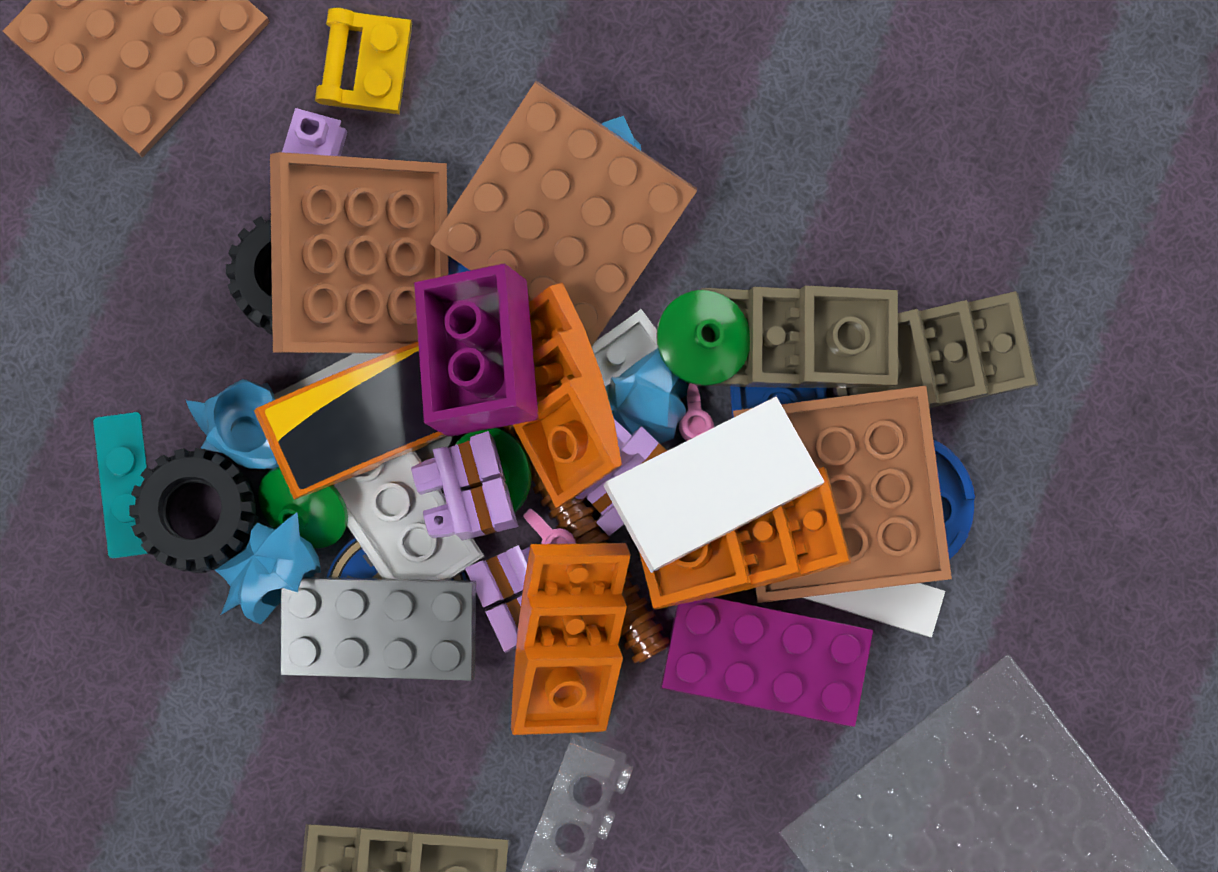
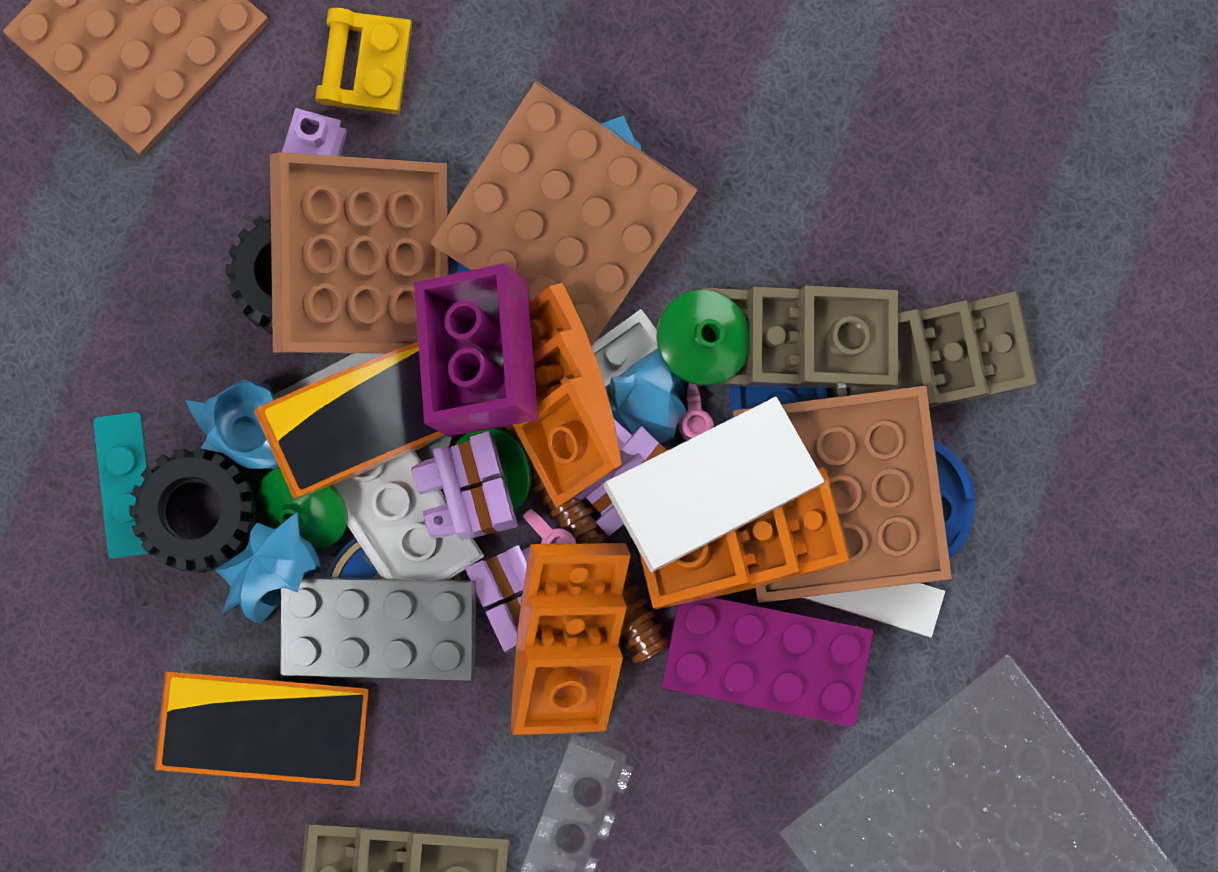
none -> black slope [154,672,369,786]

